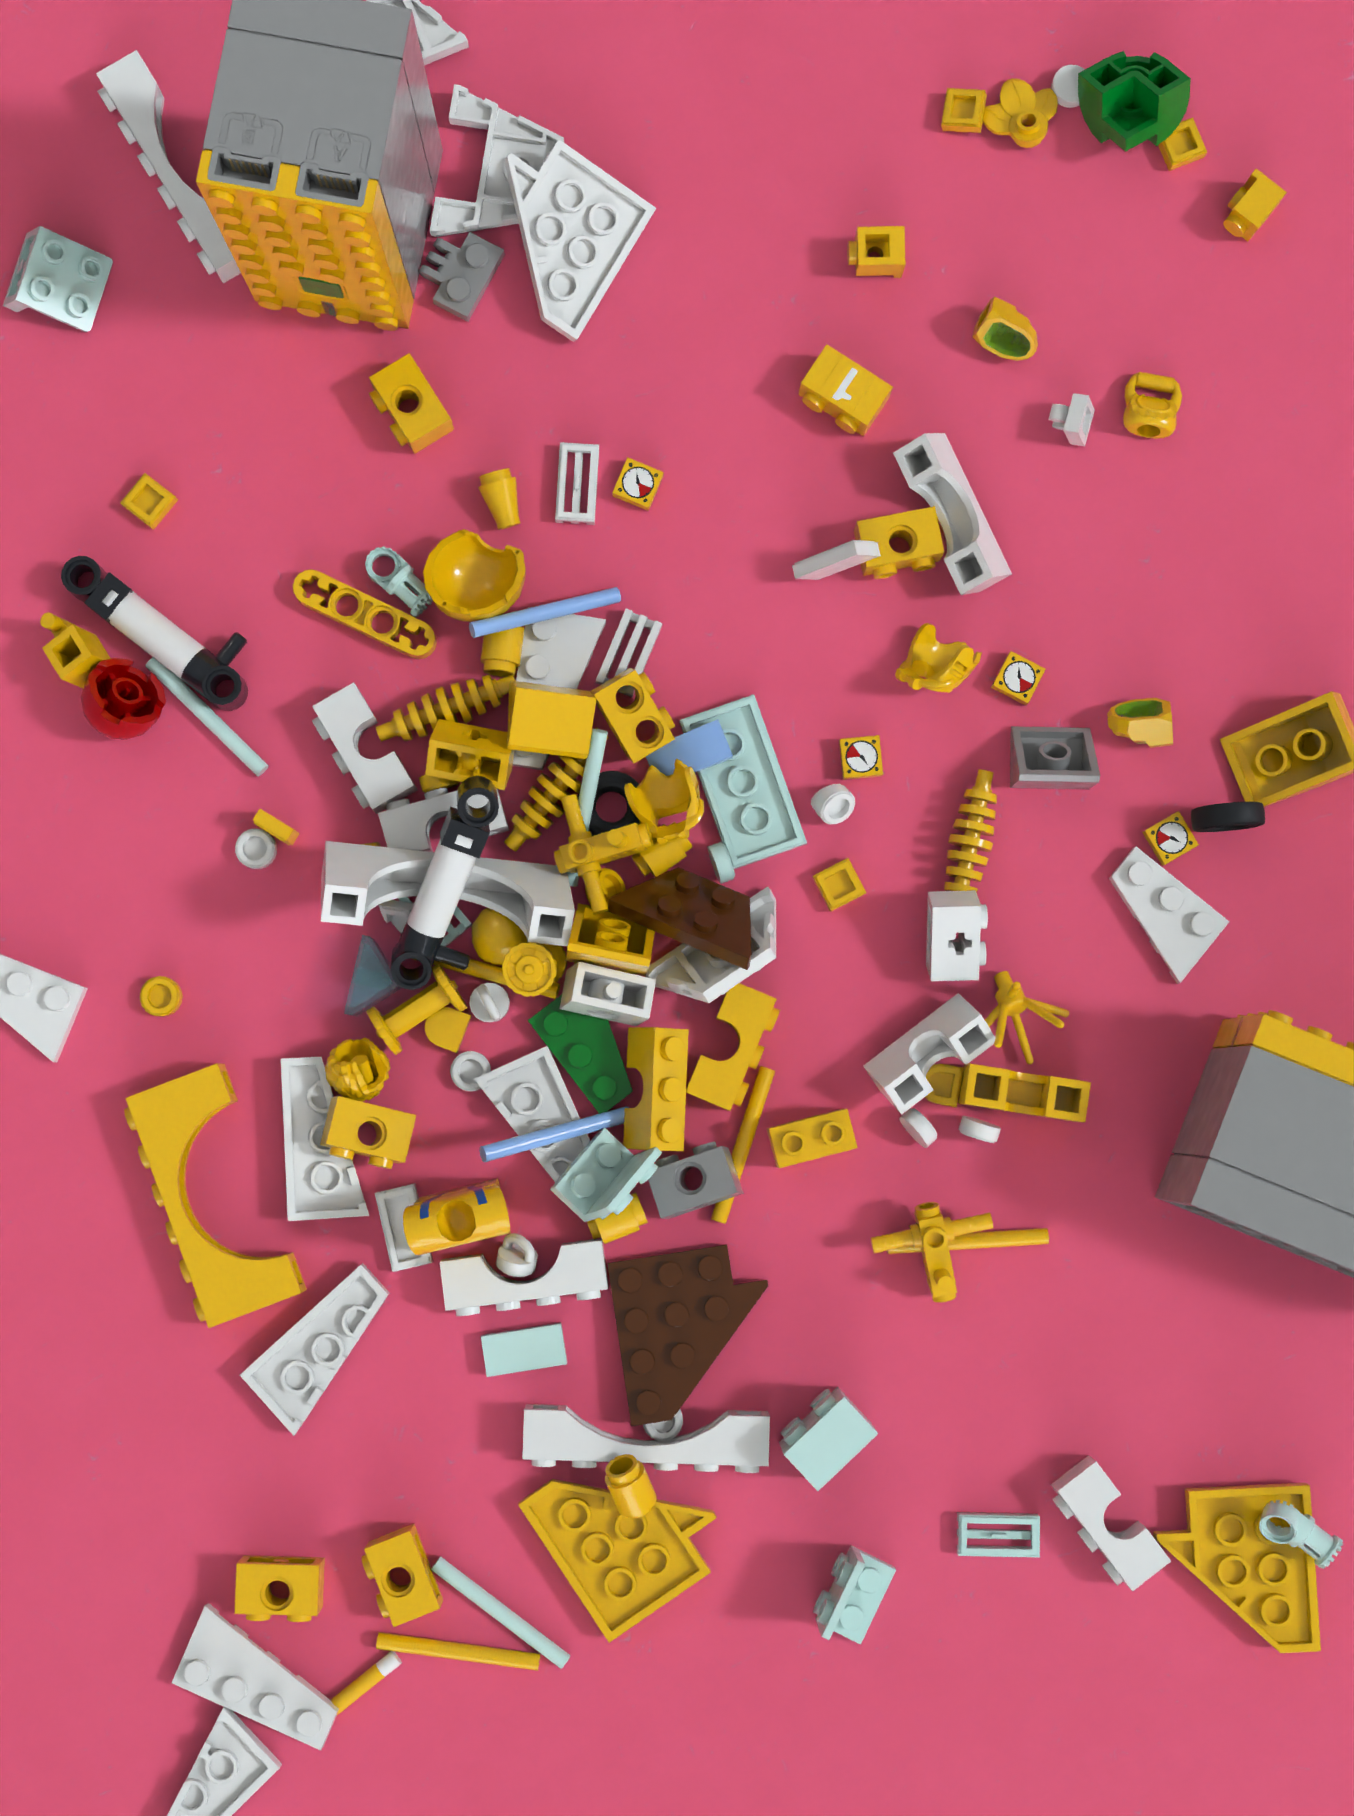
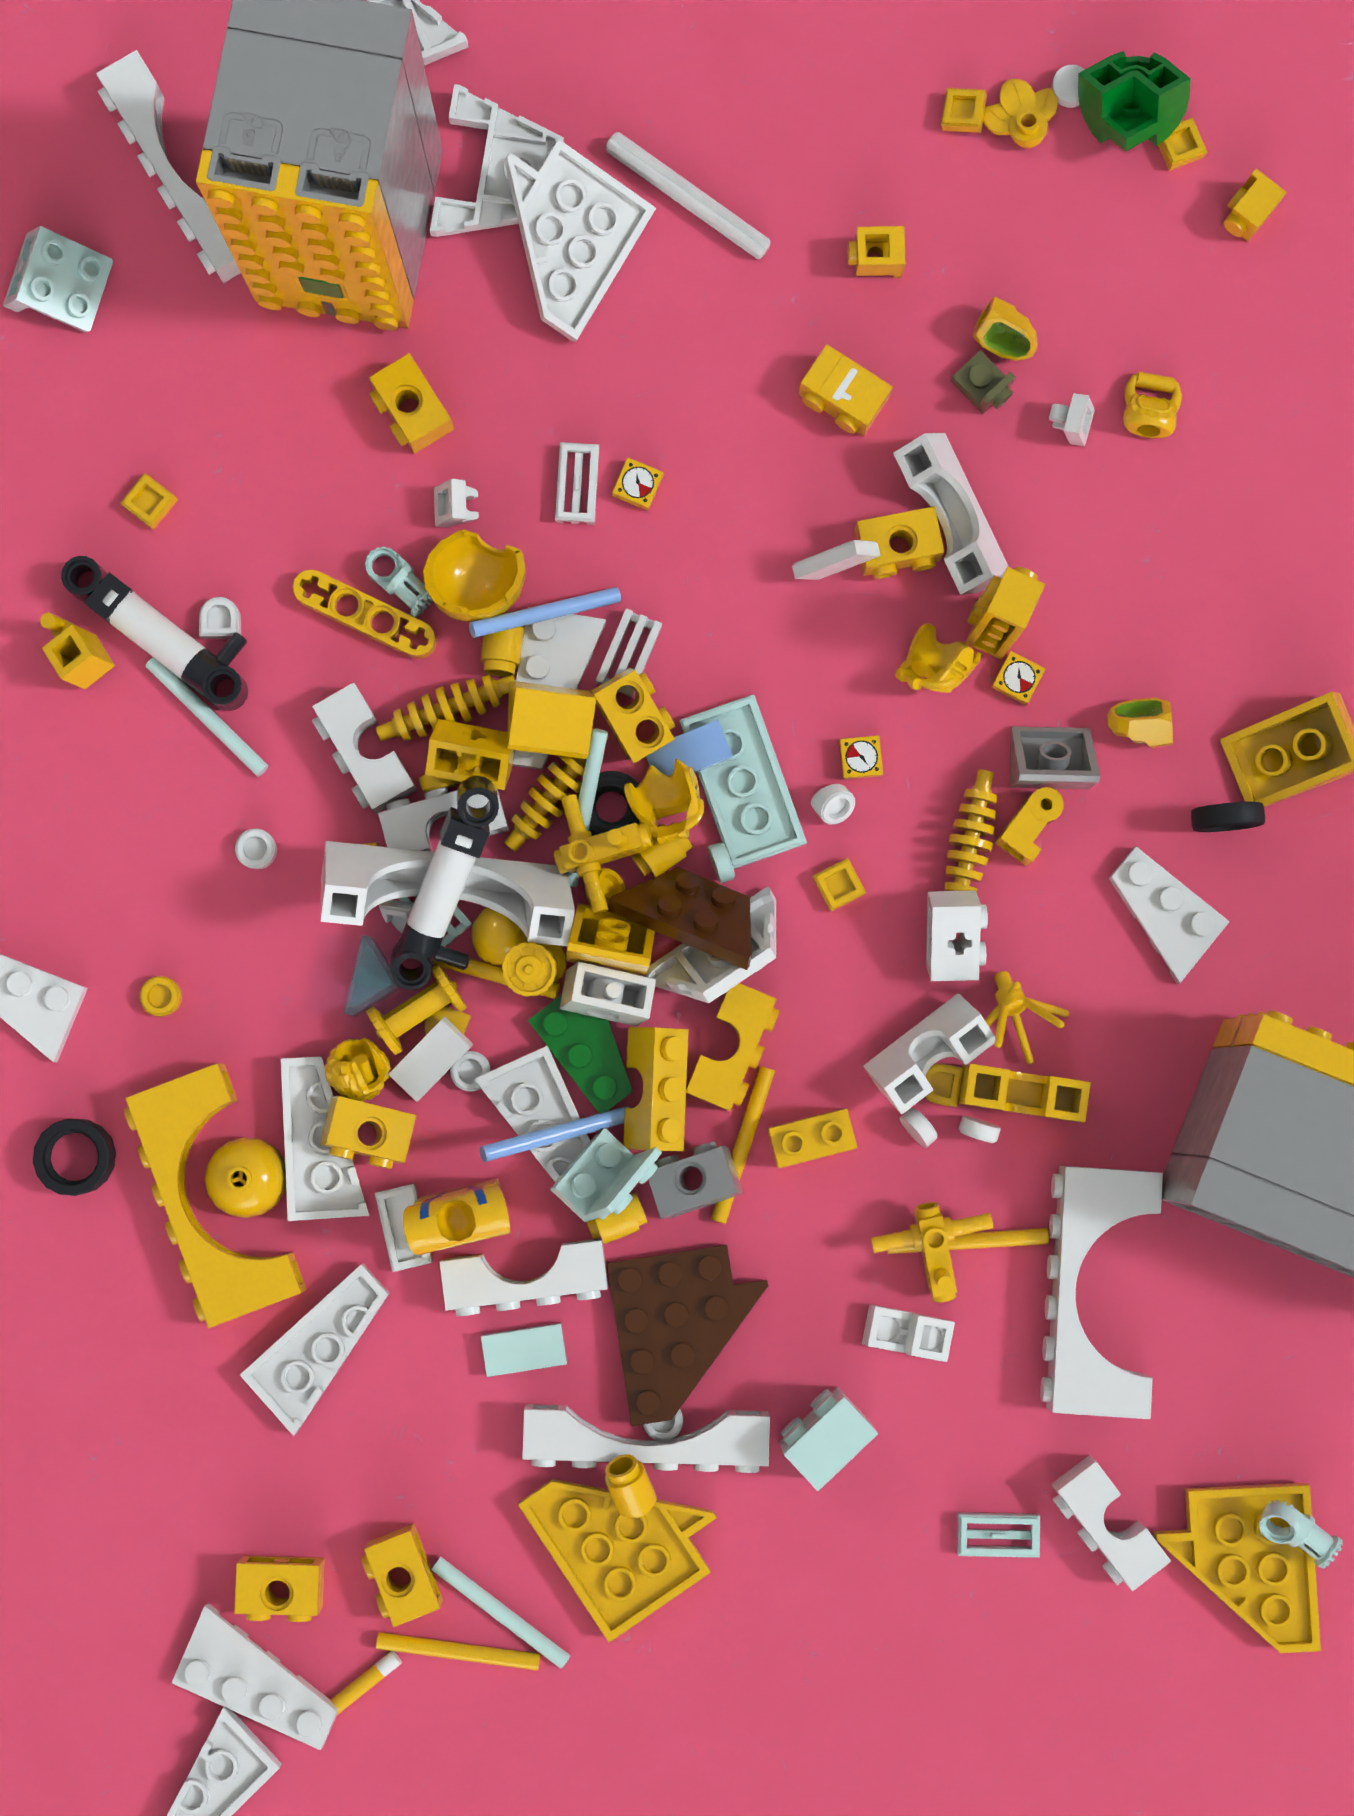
red cylinder [81,658,166,740] -> none
yellow tile [253,809,300,845] -> none
light grey hinge [418,232,505,322] -> none
white tile [469,983,510,1023] -> none
yellow cone [478,468,521,530] -> none
white tile [496,1233,538,1277] -> none
light aqua bracket [813,1545,896,1645] -> none
tile [1142,811,1199,866] -> none
none -> black tyre [33,1119,116,1196]
none -> white tile [199,597,241,639]
none -> yellow cylinder [205,1137,286,1218]
none -> white tile [388,1016,473,1102]
none -> white tile [434,479,479,528]
none -> white axle [606,132,771,259]
none -> white slope [862,1304,955,1362]
none -> olive bracket [951,350,1016,414]
none -> yellow brick [965,566,1046,660]
none -> yellow leg [995,787,1064,866]
none -> white arch [1040,1165,1163,1419]

